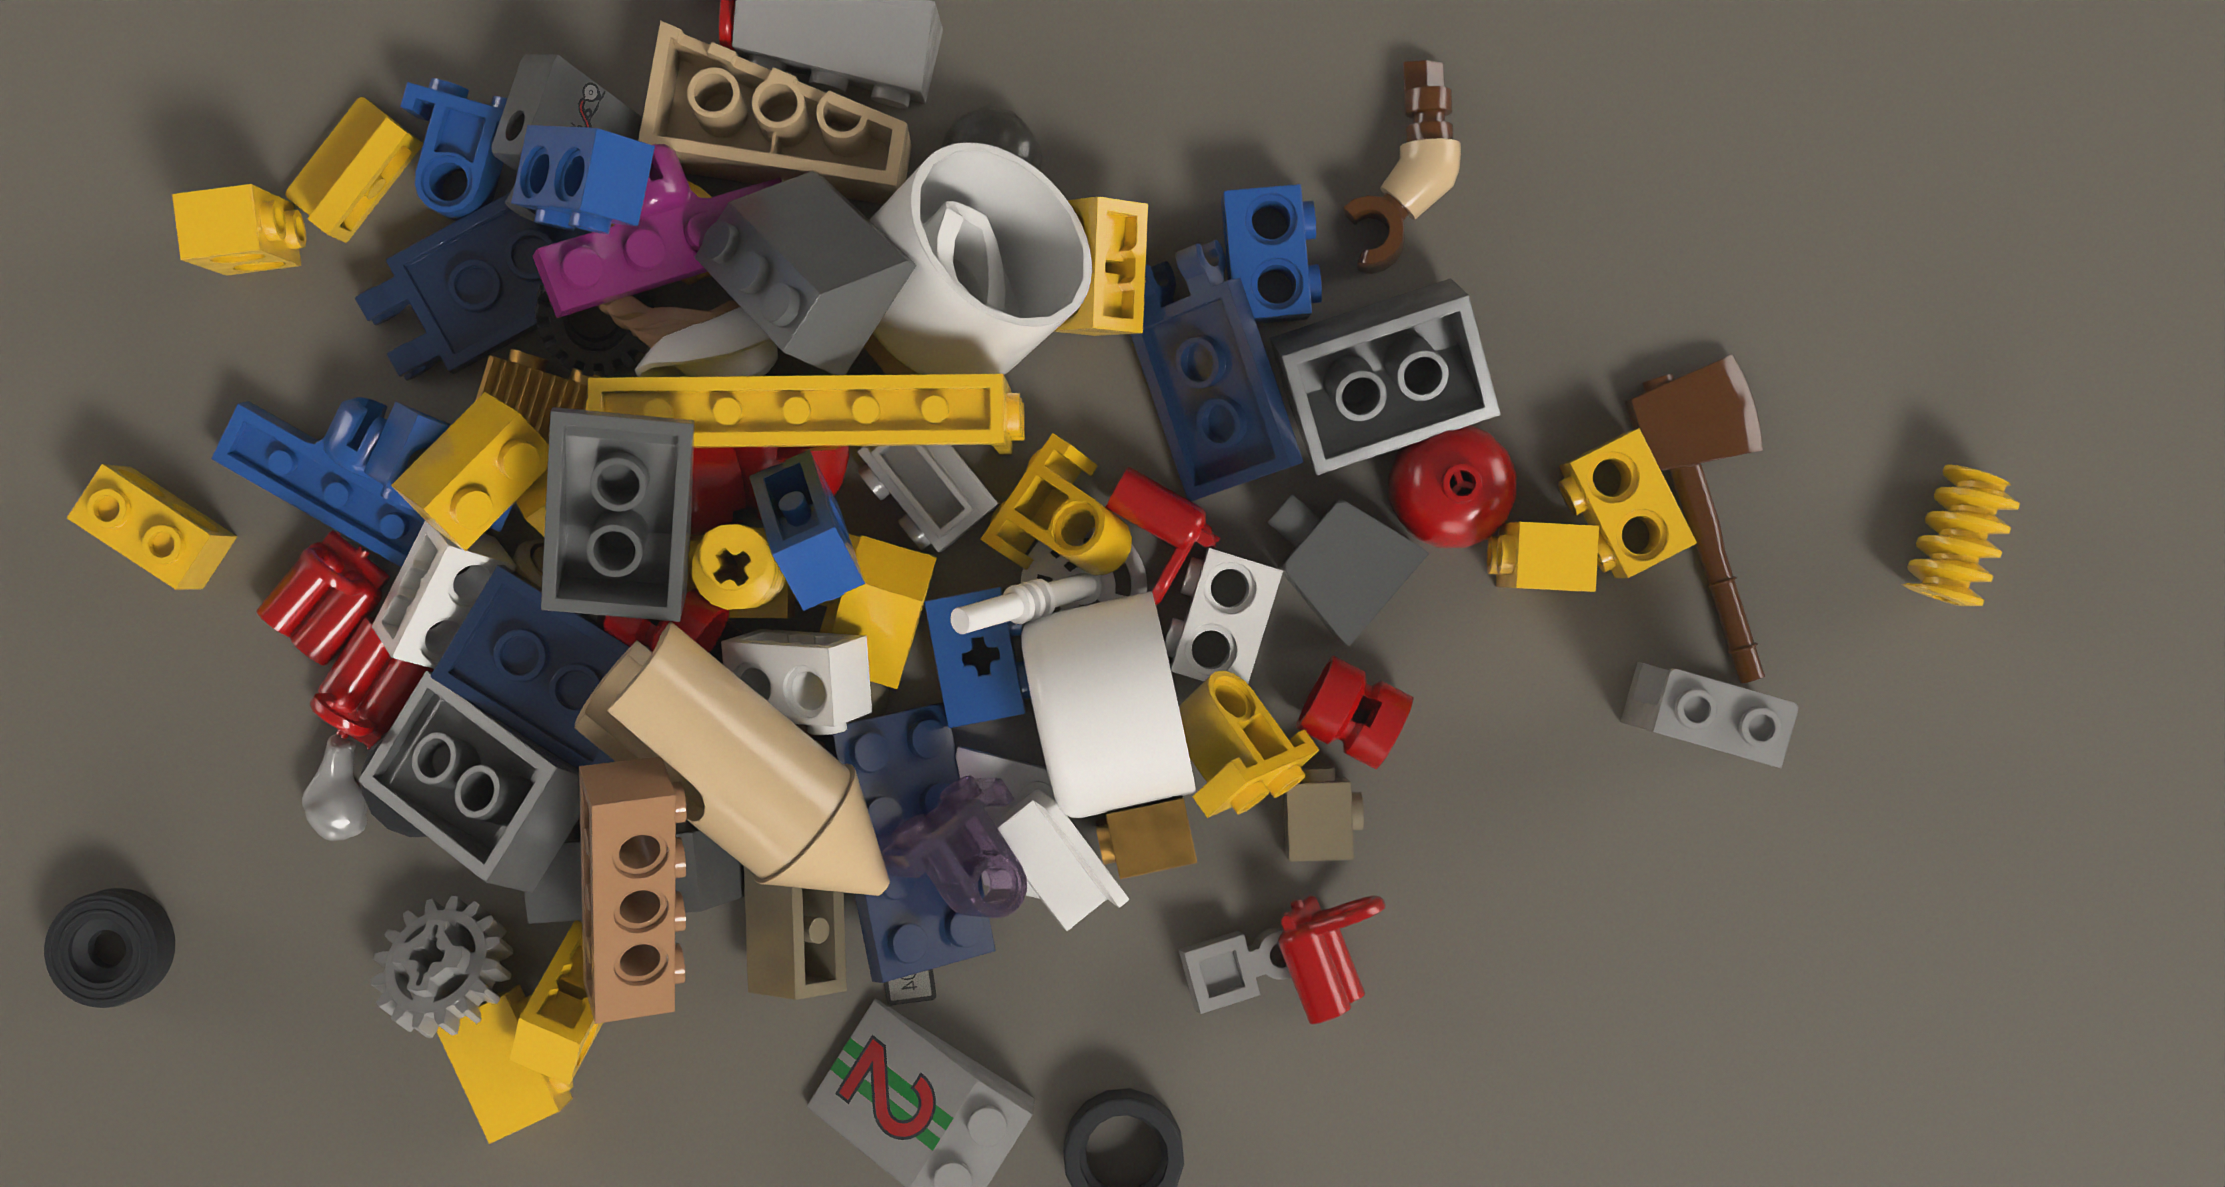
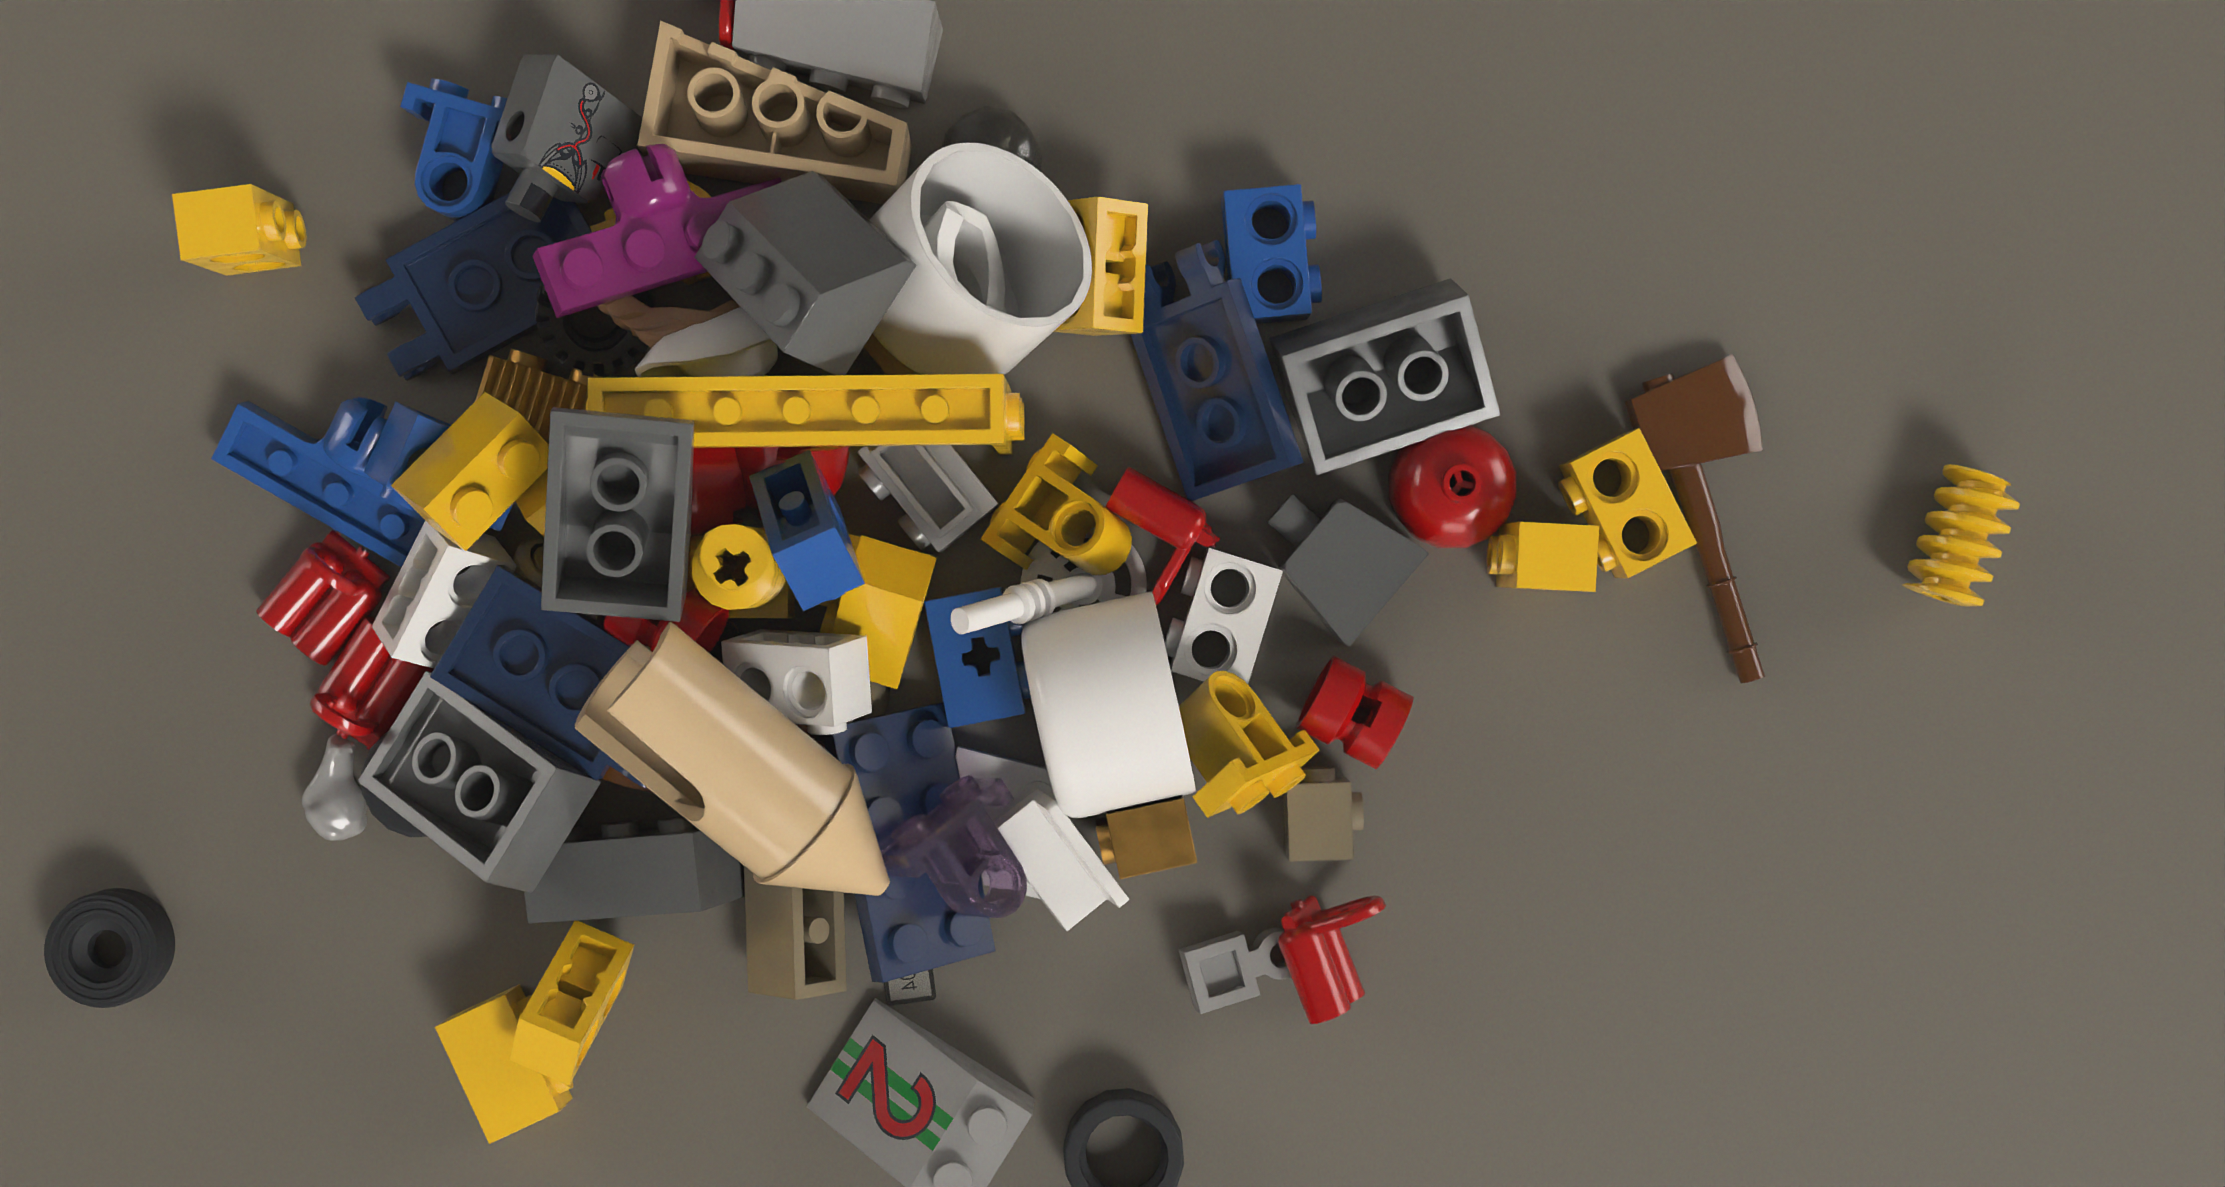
yellow brick [67,464,238,590] -> none
yellow panel [285,97,423,243] -> none
light grey gear [370,896,513,1038] -> none
blue brick [511,125,655,235] -> none
medium nougat brick [579,756,687,1024] -> none
piece [1343,60,1461,274] -> none
light grey panel [1620,662,1798,768] -> none

